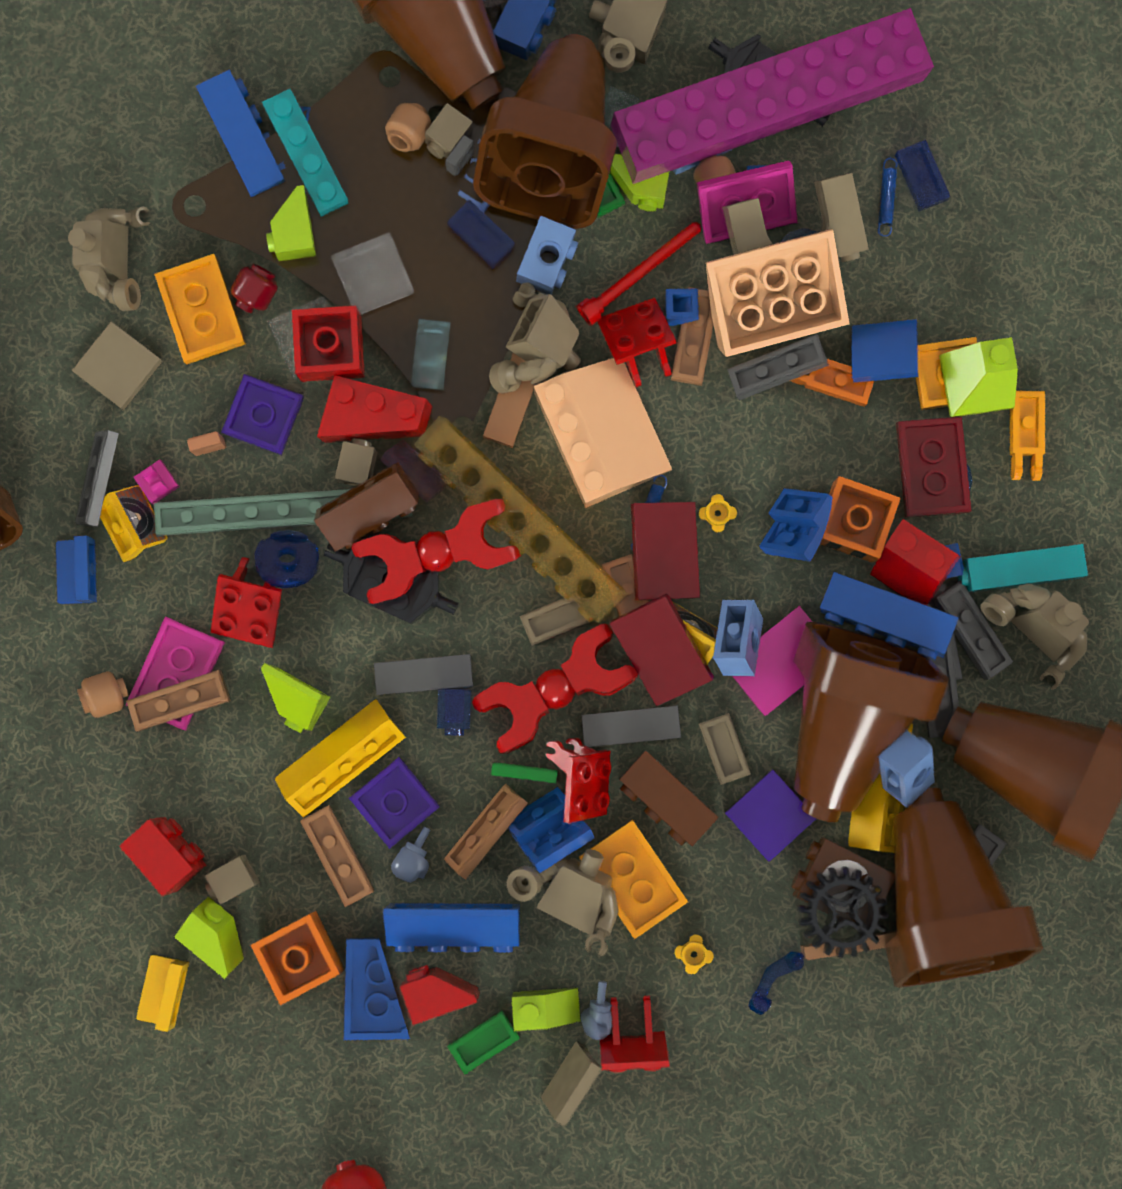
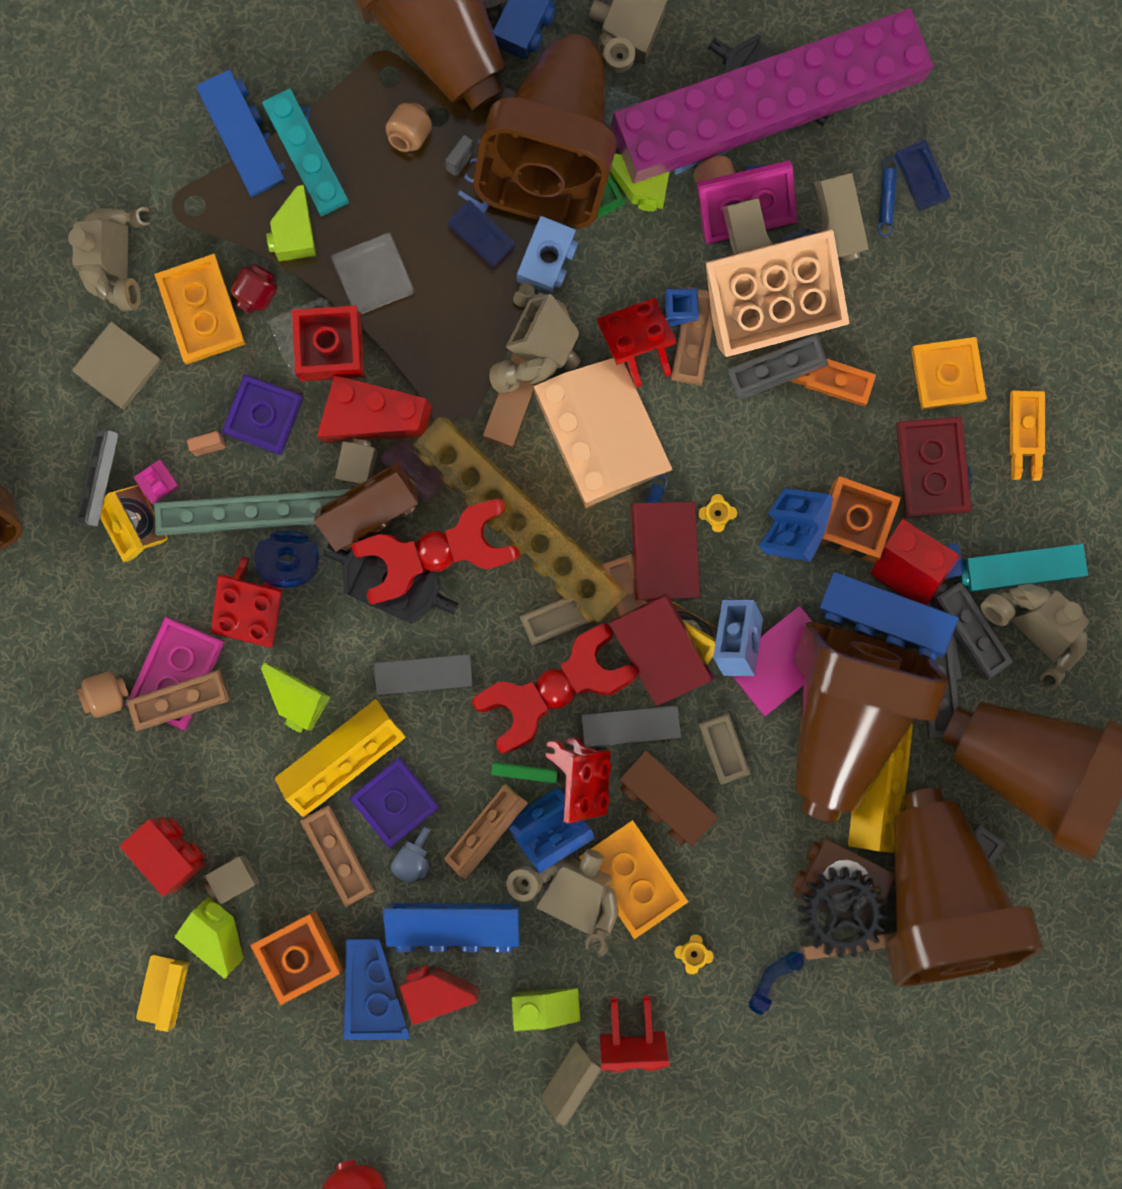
blue panel [56,536,97,604] -> none
clear light blue slope [412,319,450,389] -> none
dark tan brick [425,103,473,159] -> none
clear blue brick [437,689,472,736] -> none
green tile [447,1009,520,1075] -> none
red piece [576,222,701,326] -> none
sand blue piece [580,981,612,1040] -> none
dark purple tile [725,770,816,862] -> none
blue slope [852,319,919,383] -> none
medium blue brick [879,730,935,808] -> none
lime slope [939,337,1018,417] -> none

